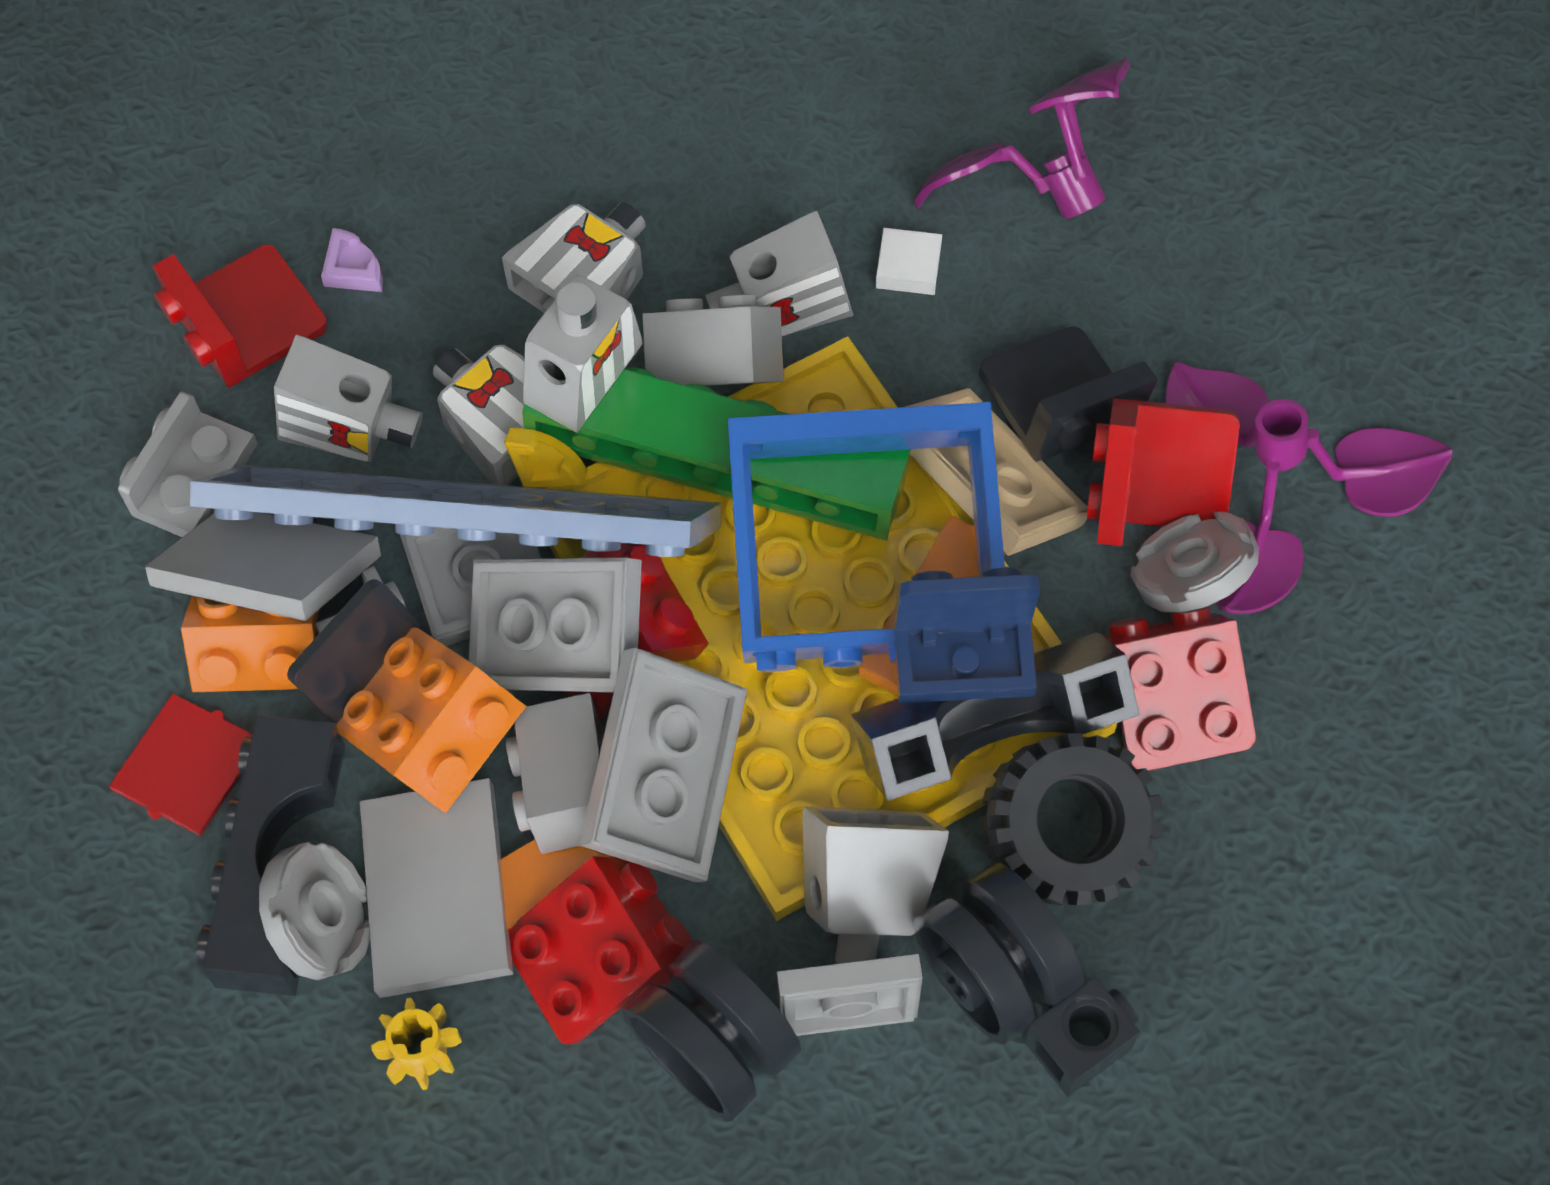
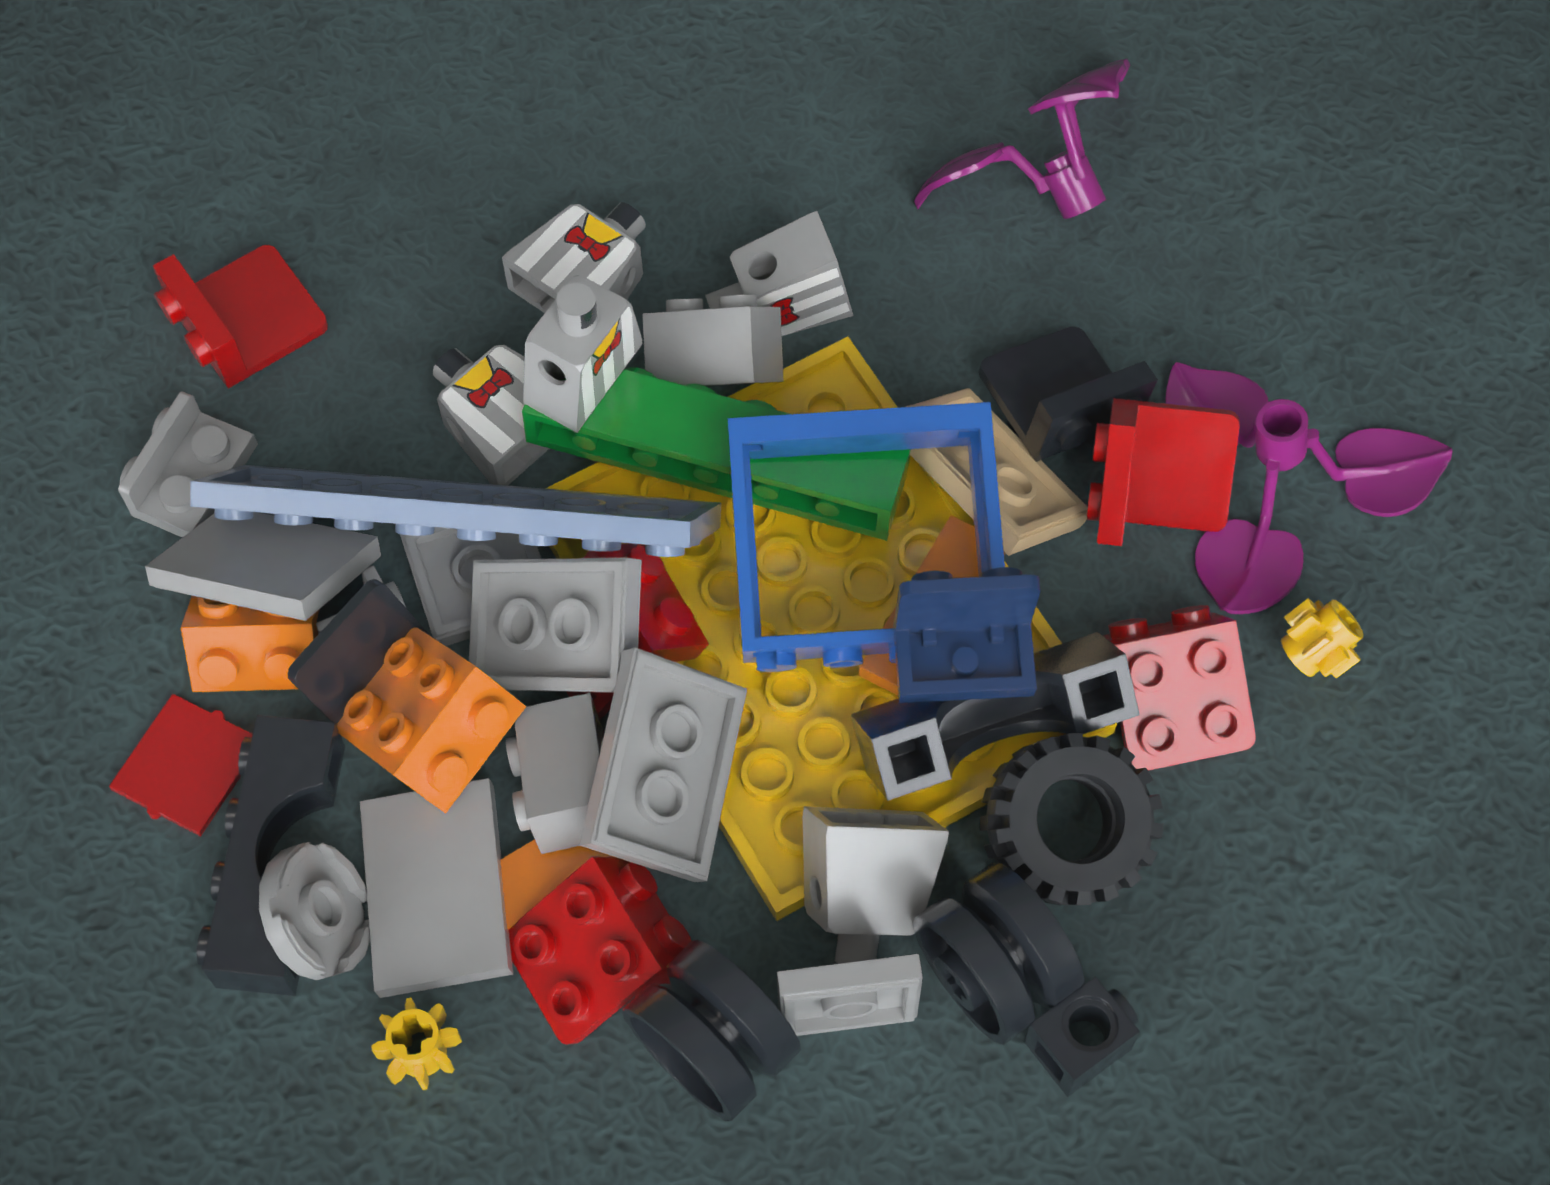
light grey torso [274,335,423,462] -> none
lavender tile [321,228,383,292] -> none
yellow tile [504,428,587,488] -> none
white tile [876,228,942,295] -> none
light grey tile [1130,512,1259,612] -> none
none -> yellow gear [1281,598,1364,678]

